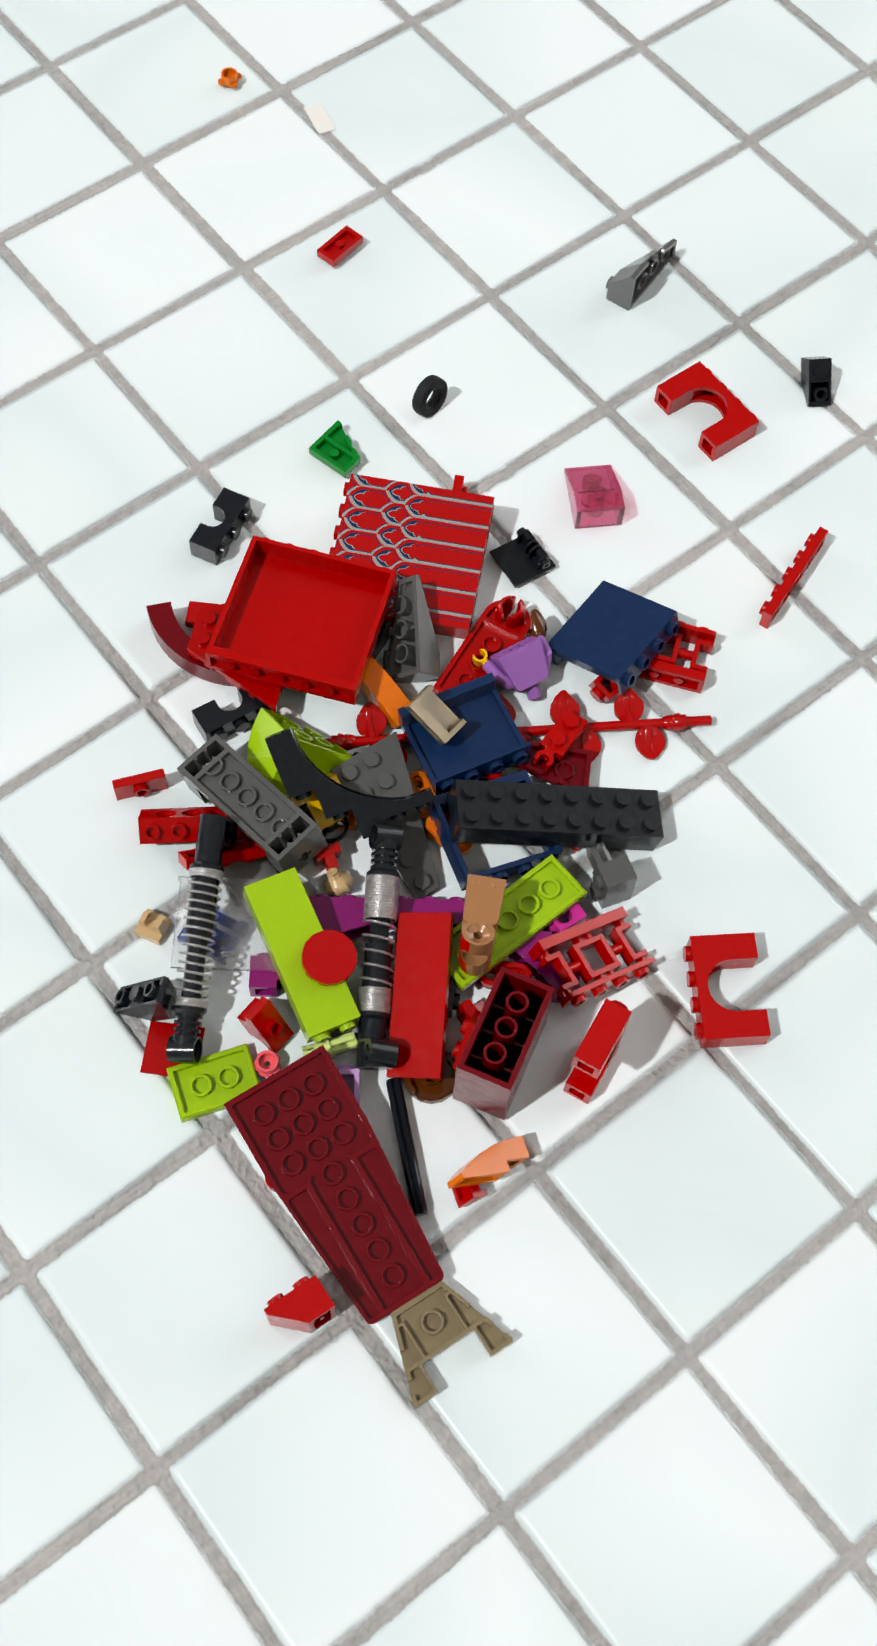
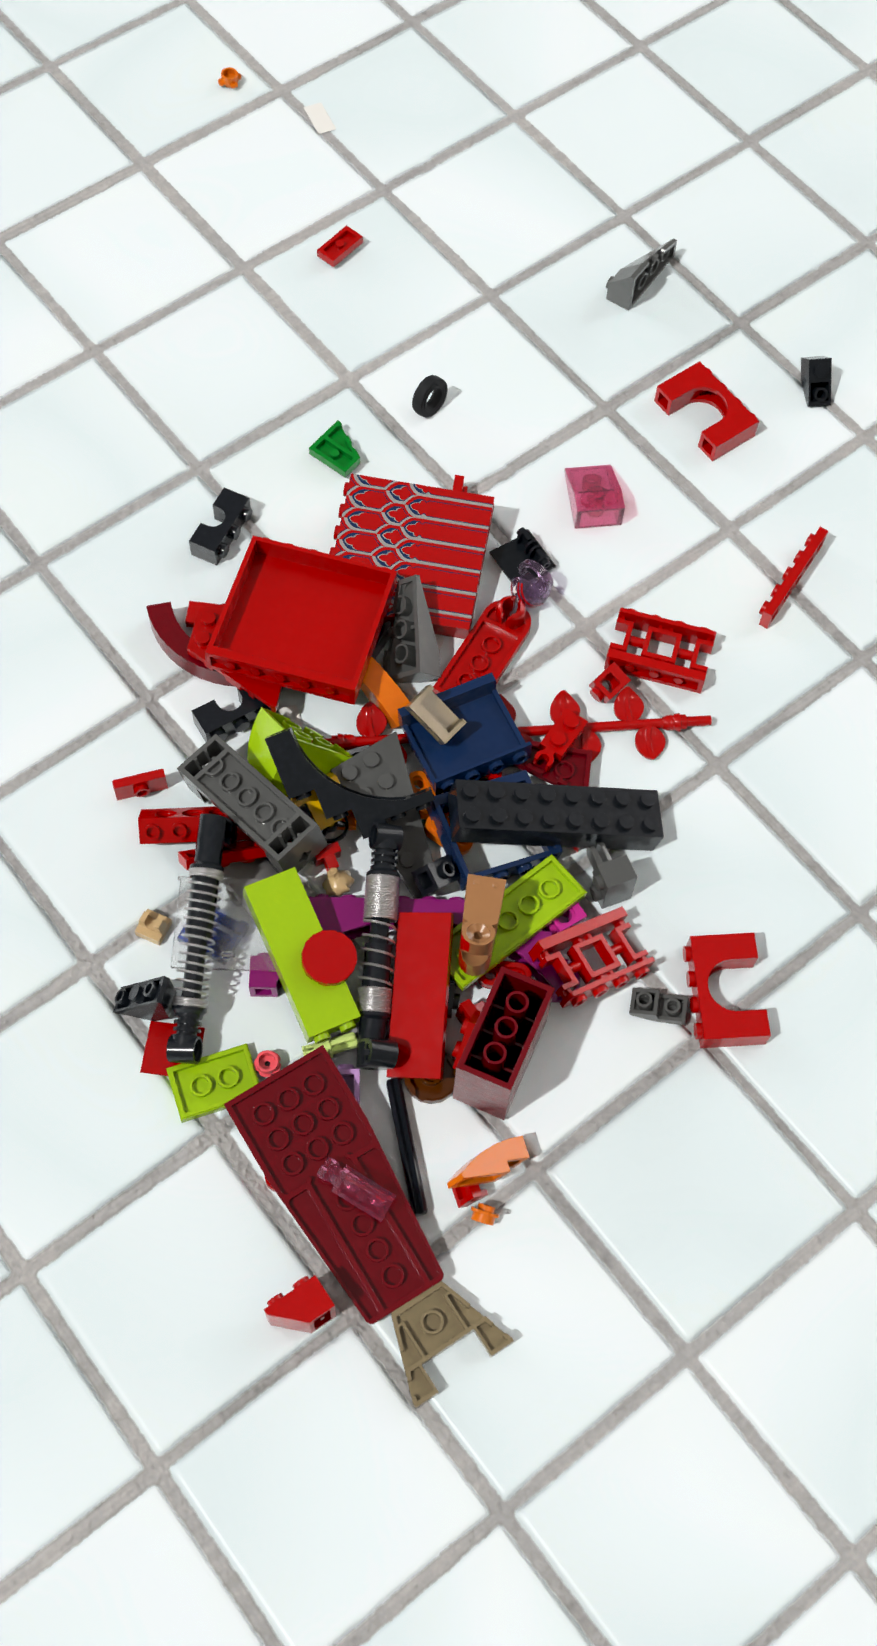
red brick [237,996,294,1053] -> none
medium lavender torso [472,608,553,700] -> none
dark blue panel [548,580,680,695] -> none
red arch [563,998,632,1104] -> none
none -> clear pink plate [317,1157,396,1222]
none -> black brick [411,854,460,896]
none -> orange plate [471,1203,499,1226]
none -> clear purple helmet [510,559,553,608]
none -> dark grey slope [629,987,689,1026]

